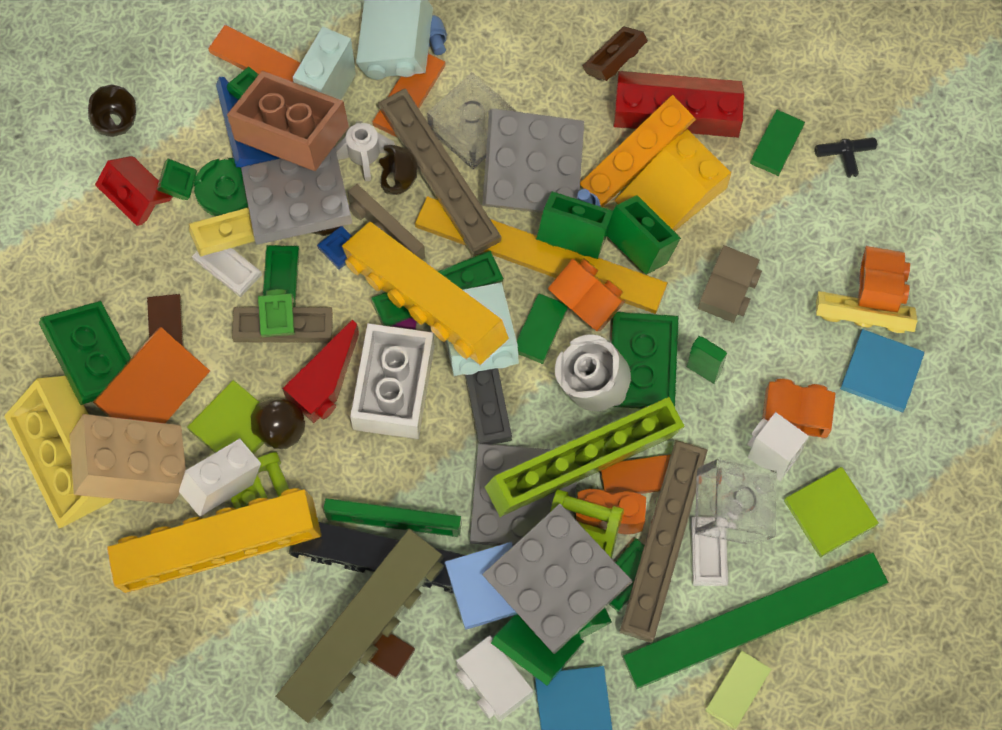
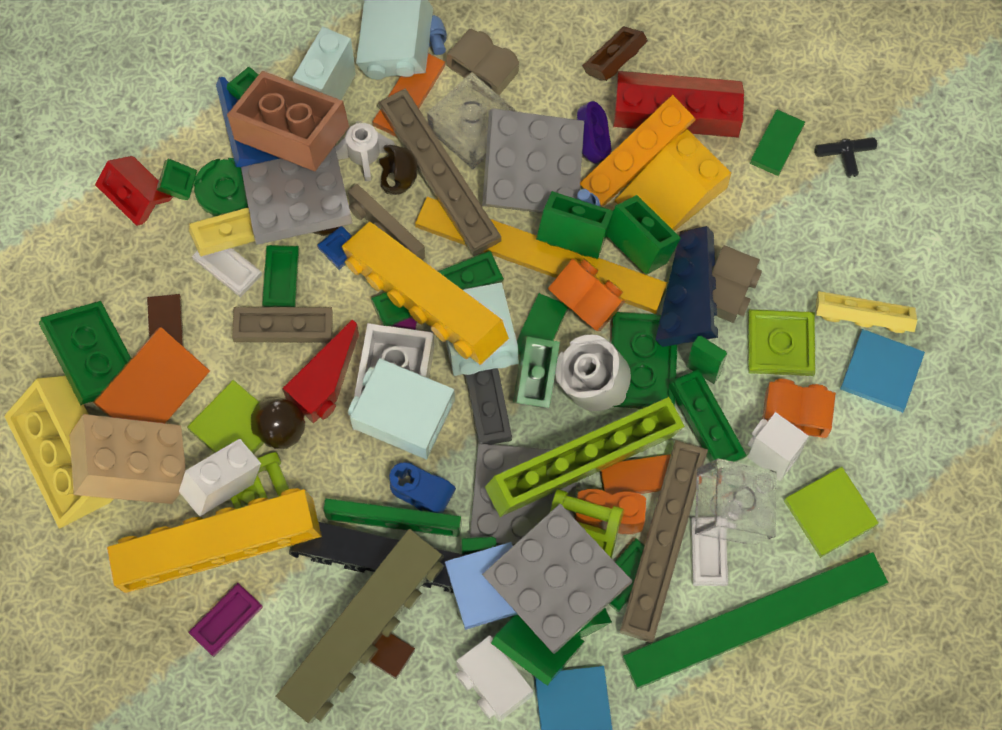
dark brown hair [88,84,136,137] -> none
orange tile [208,25,301,82] -> none
bright green bracket [258,289,295,337] -> none
yellowish green tile [705,651,772,729] -> none
orange brick [858,246,910,313] -> none
none -> magenta tile [188,583,263,657]
none -> light aqua brick [348,358,455,460]
none -> blue piece [389,462,456,514]
none -> dark tan brick [447,28,519,99]
none -> green tile [462,537,496,555]
none -> green brick [513,336,560,408]
none -> dark purple plate [577,101,612,163]
none -> dark blue wing [656,226,718,347]
none -> green tile [668,369,747,472]
none -> lime tile [748,309,815,376]

